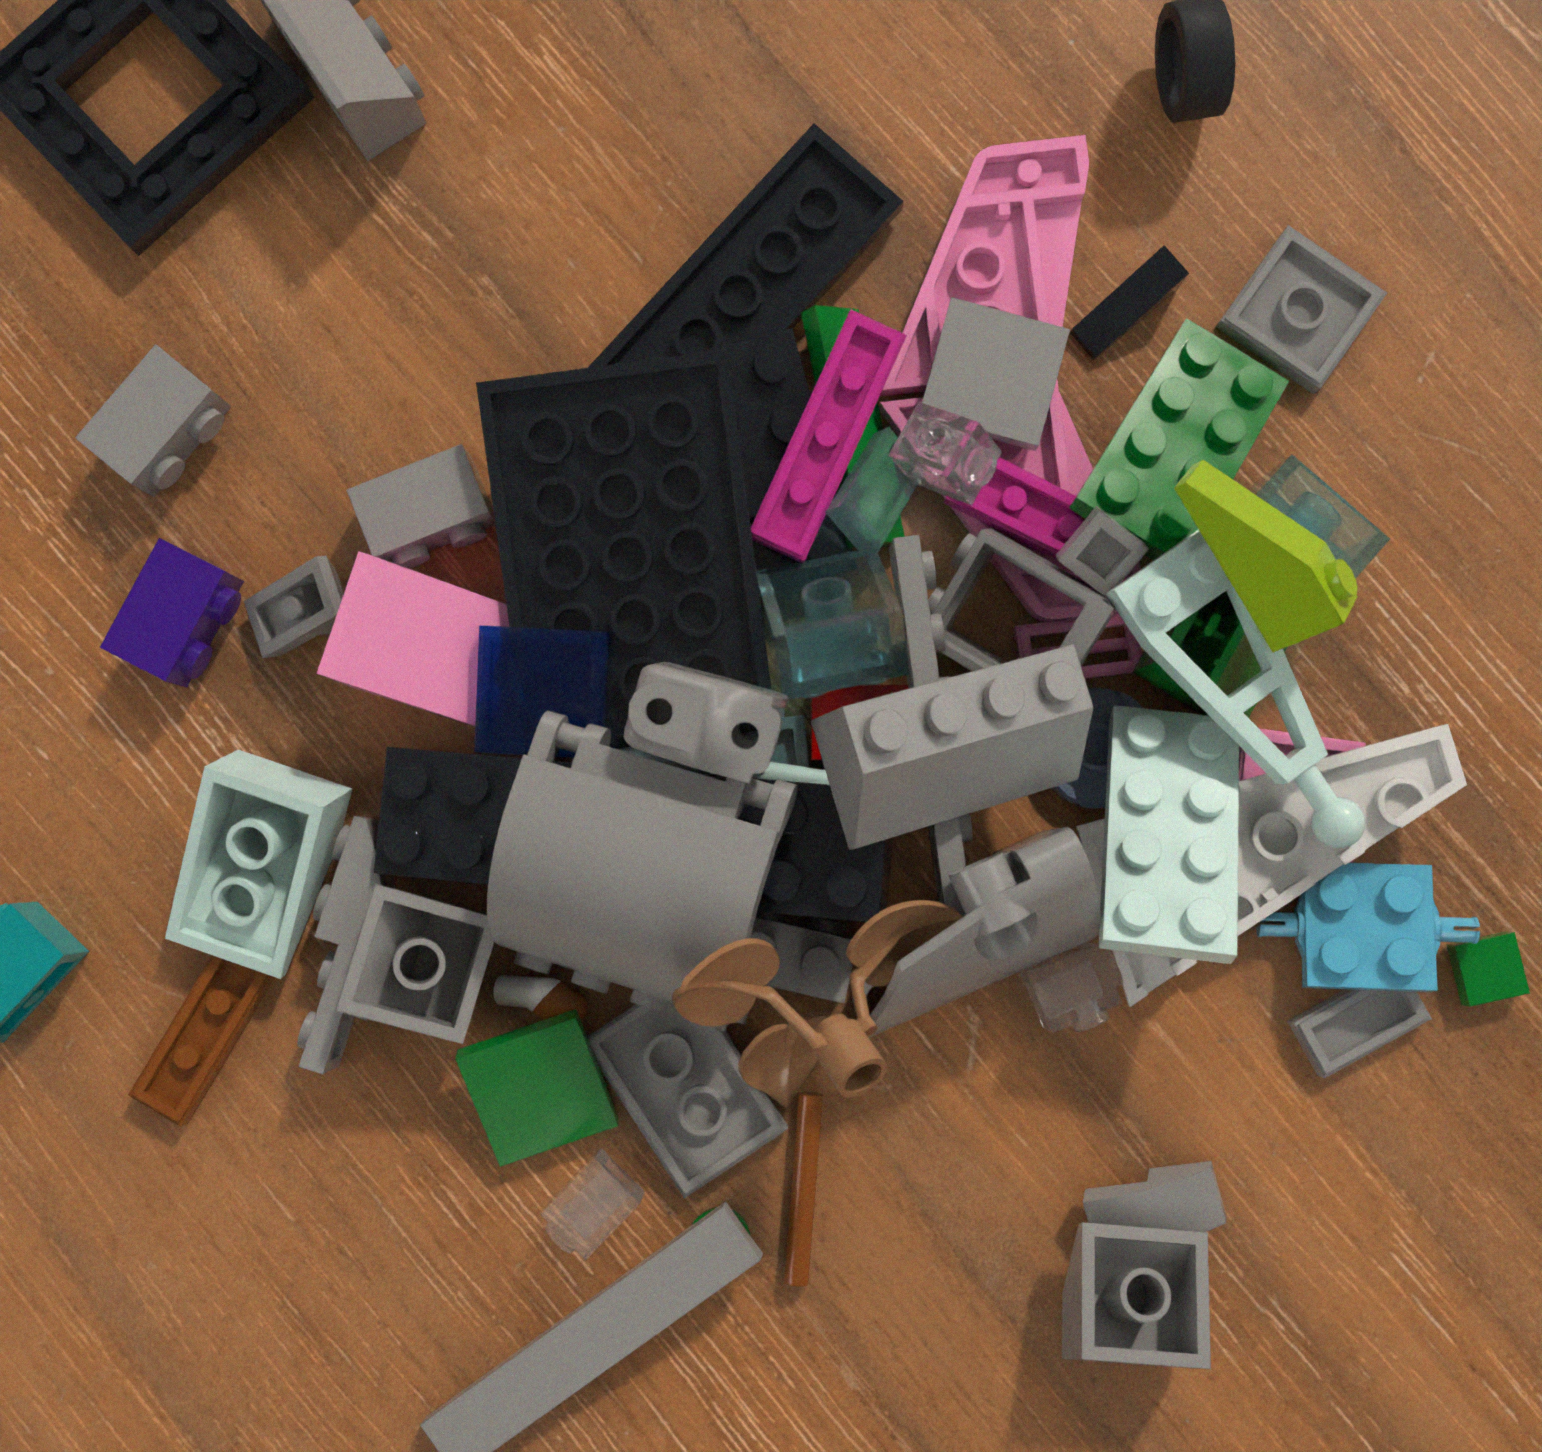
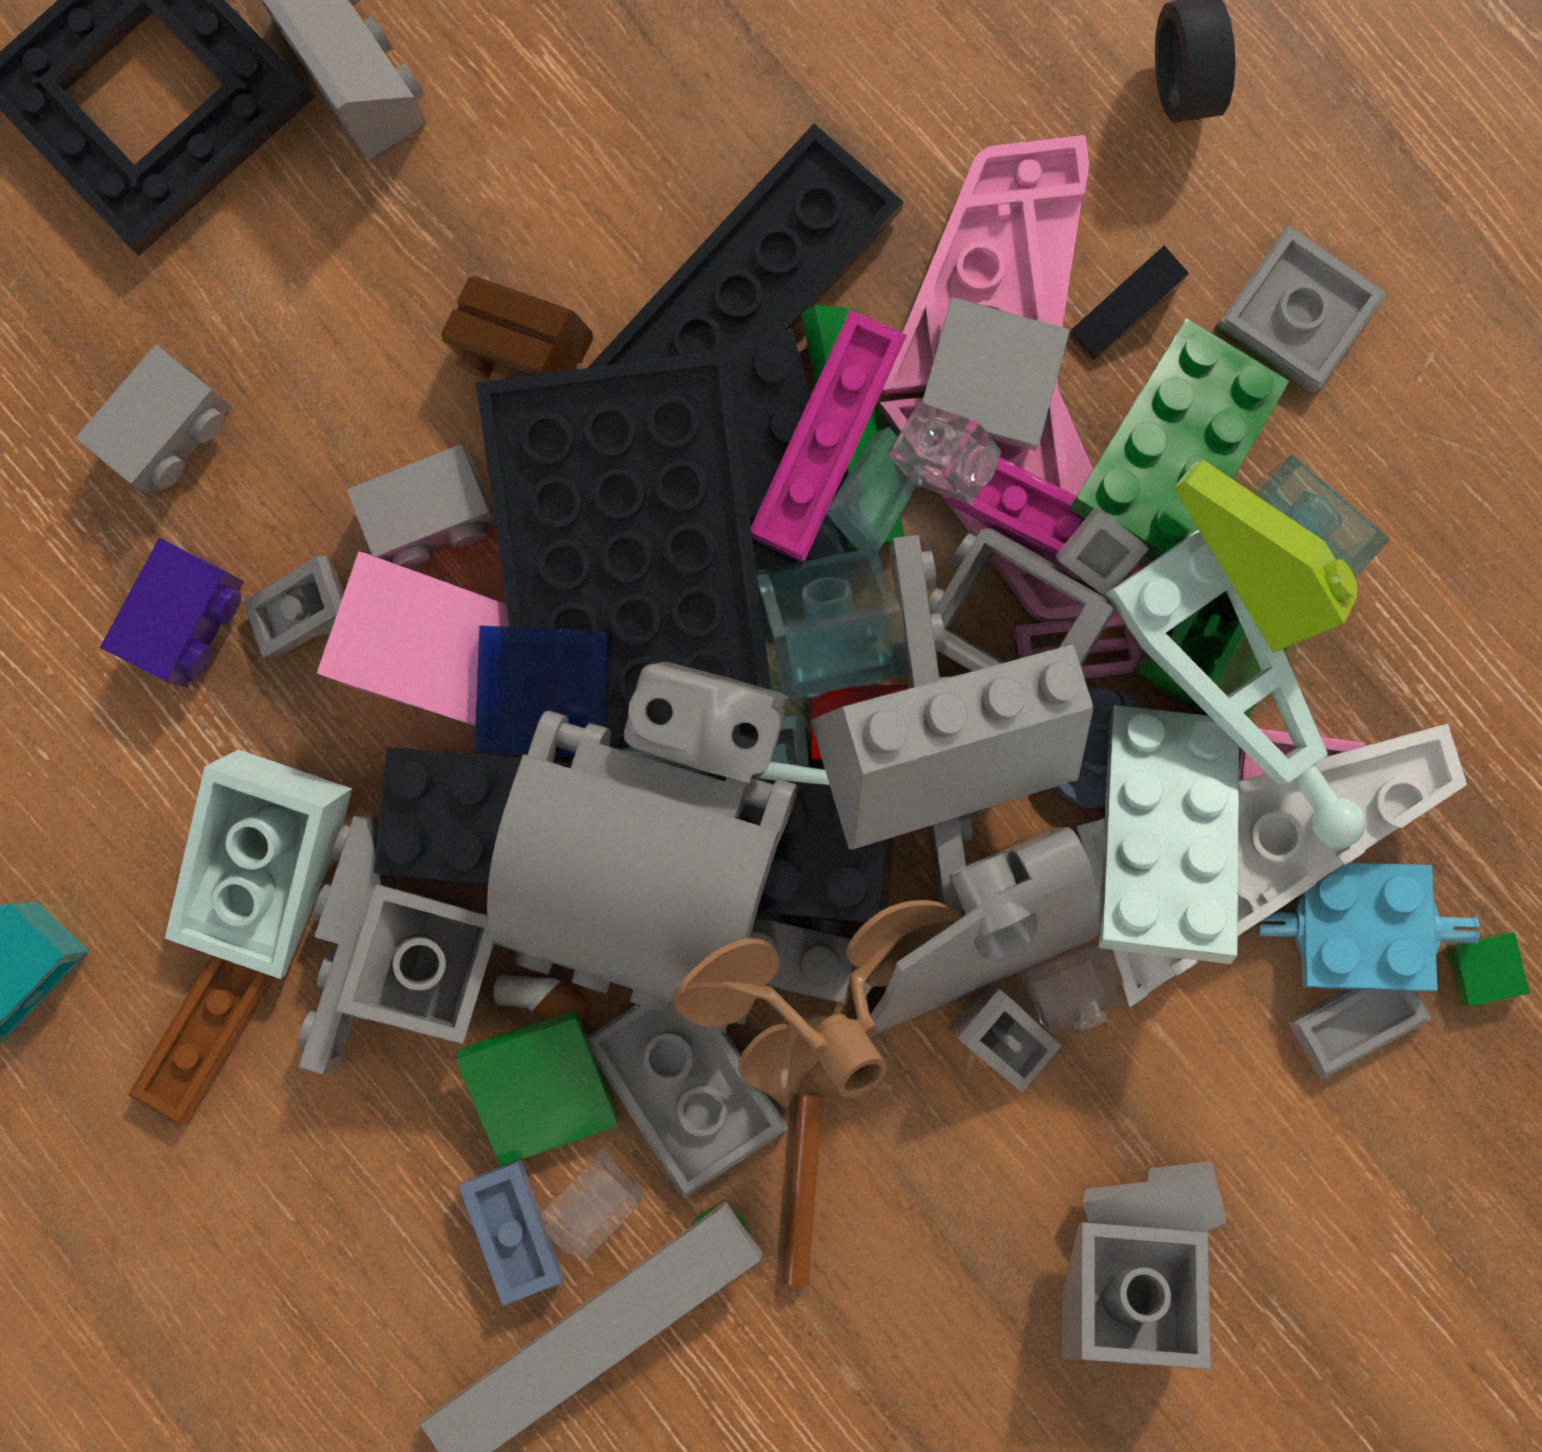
none -> reddish brown brick [441,276,593,380]
none -> sand blue plate [459,1159,565,1306]
none -> light grey slope [948,984,1062,1093]

